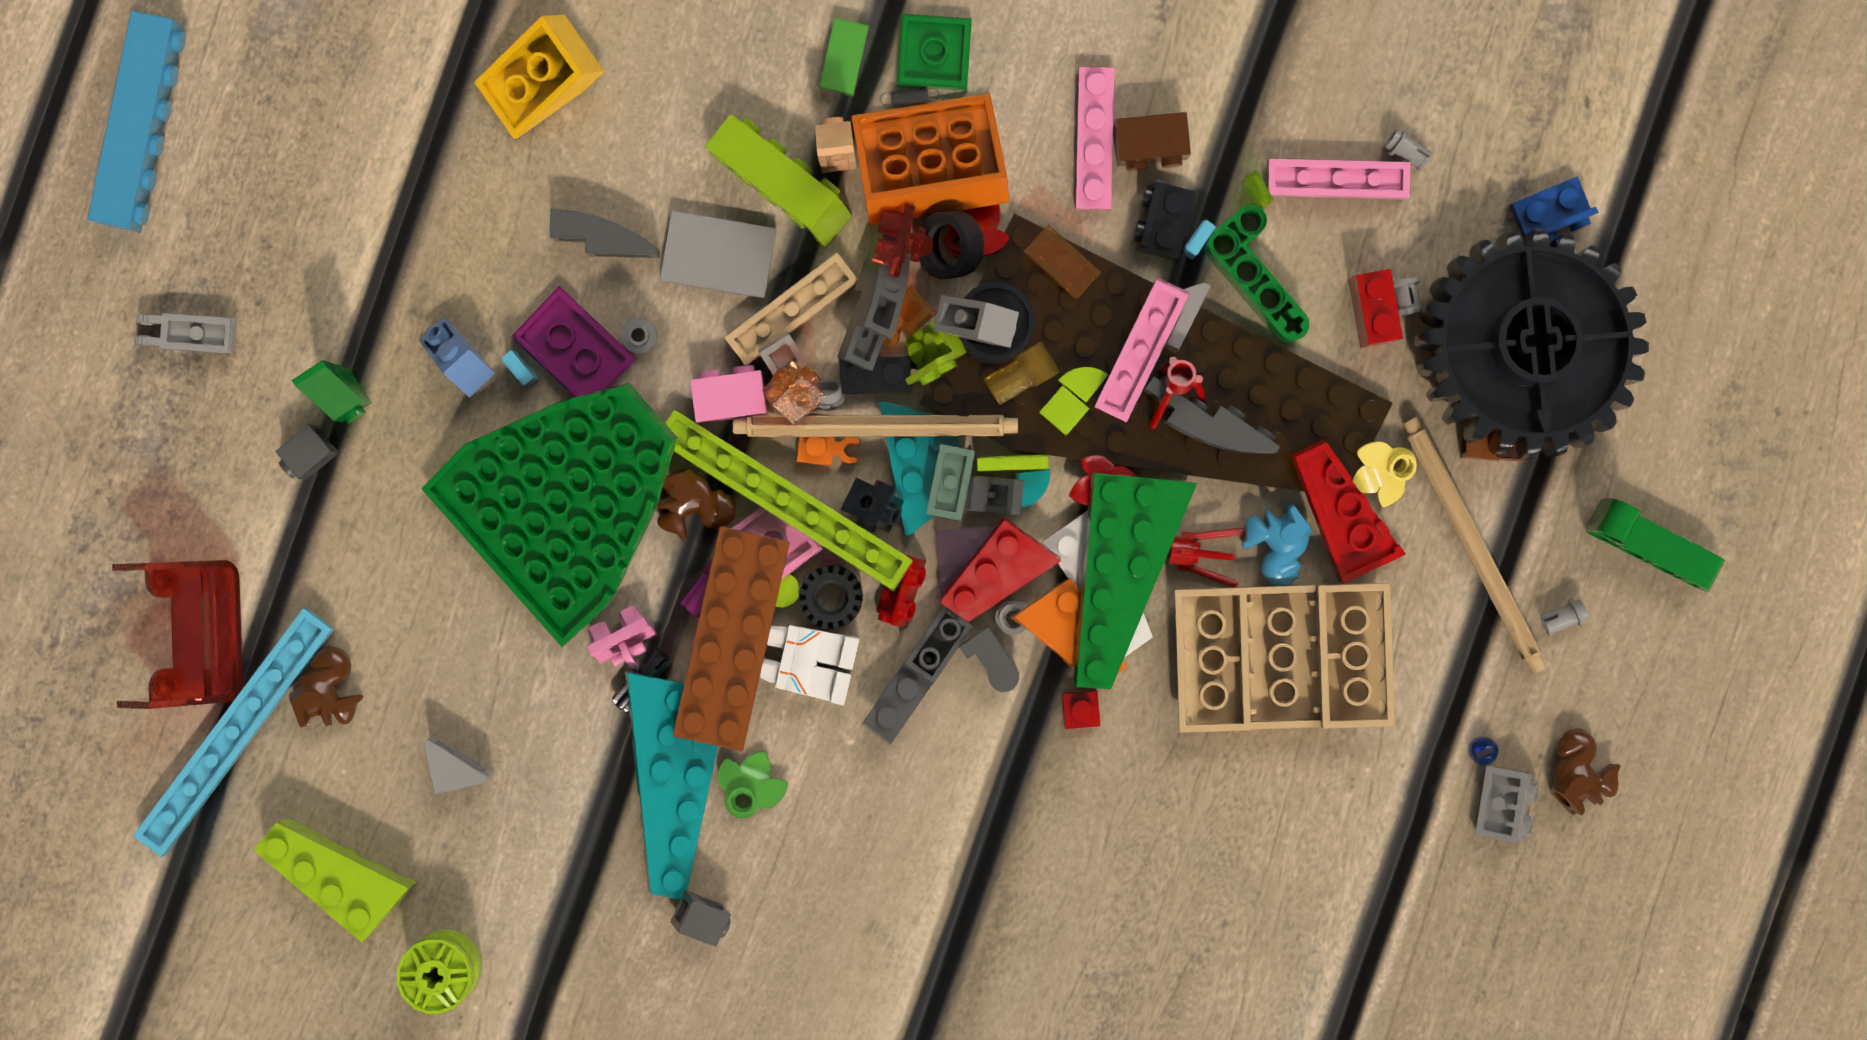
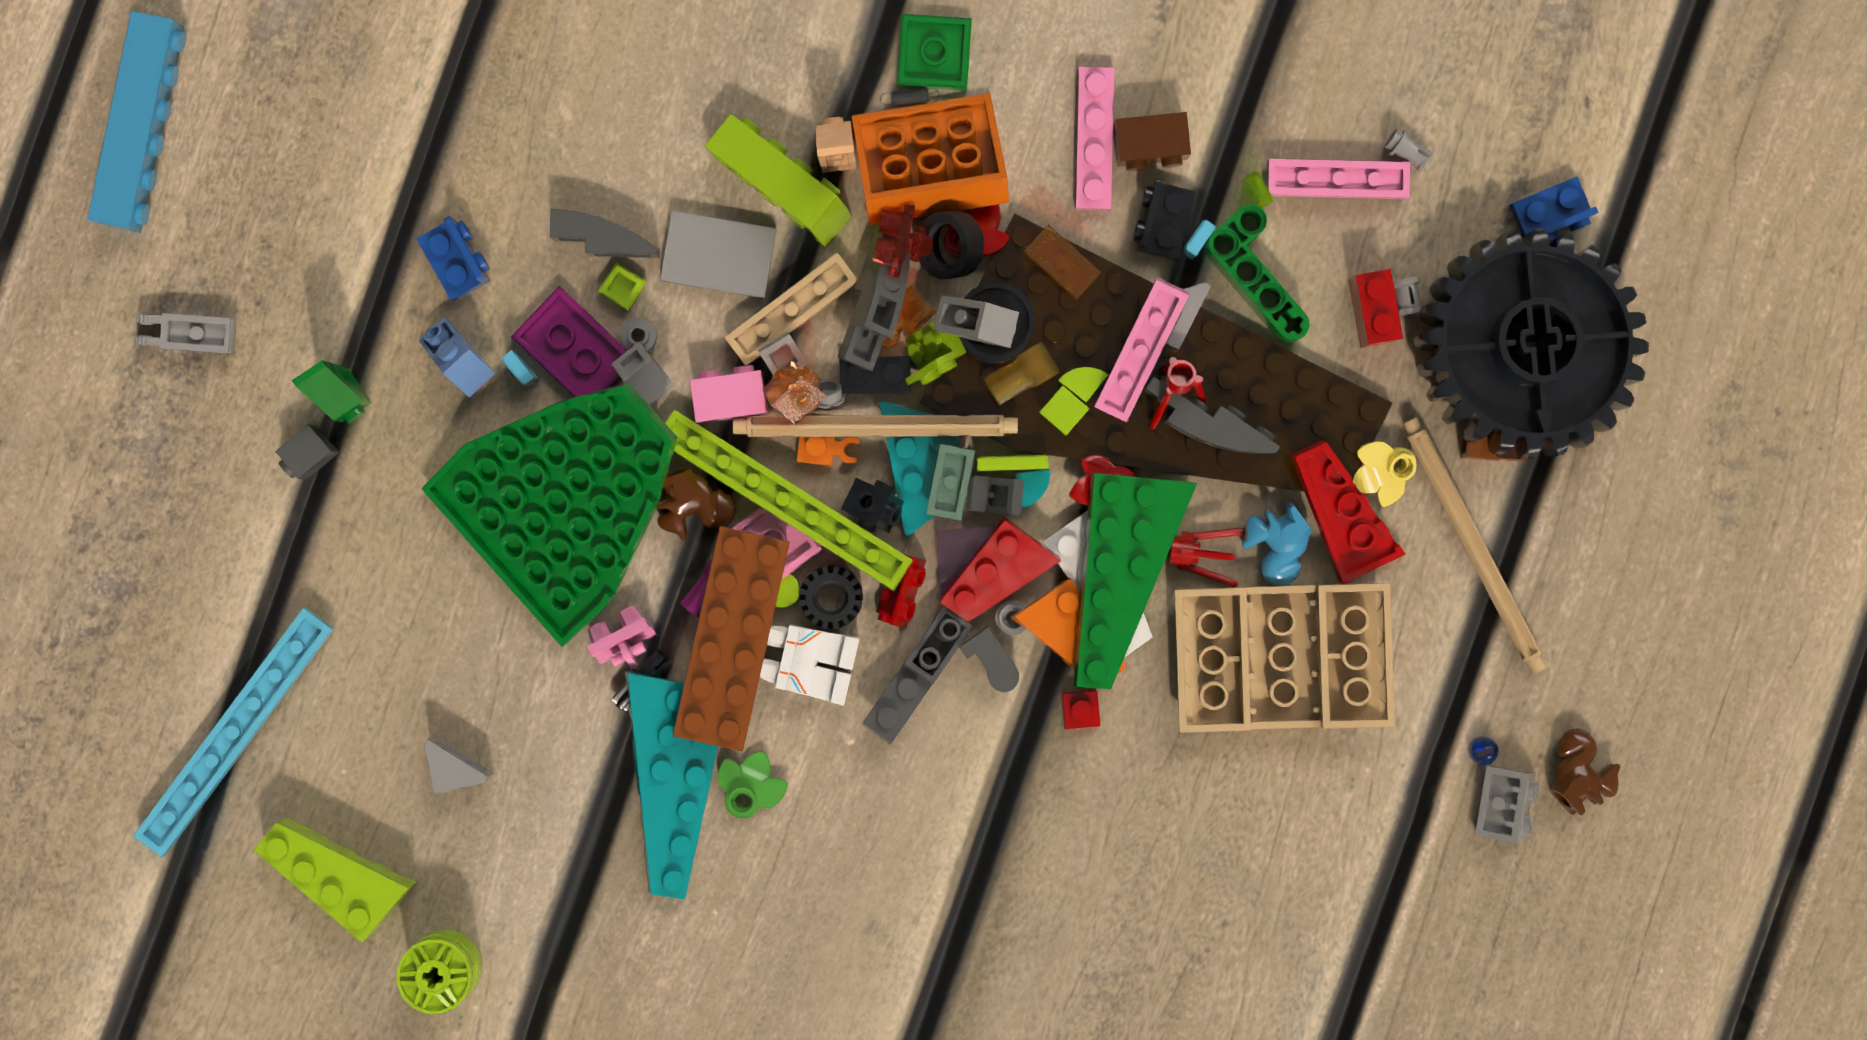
clear red windscreen [112,560,243,709] -> none
reddish brown animal [289,646,363,728] -> none
yellow slope [474,14,605,139] -> none
dark grey brick [670,890,731,947] -> none
bright green tile [819,18,869,96] -> none
light grey pin [1540,599,1589,636] -> none
green beam [1585,498,1725,592] -> none
none -> blue bracket [416,215,490,302]
none -> lime tile [598,262,648,312]
none -> light grey brick [612,342,674,405]

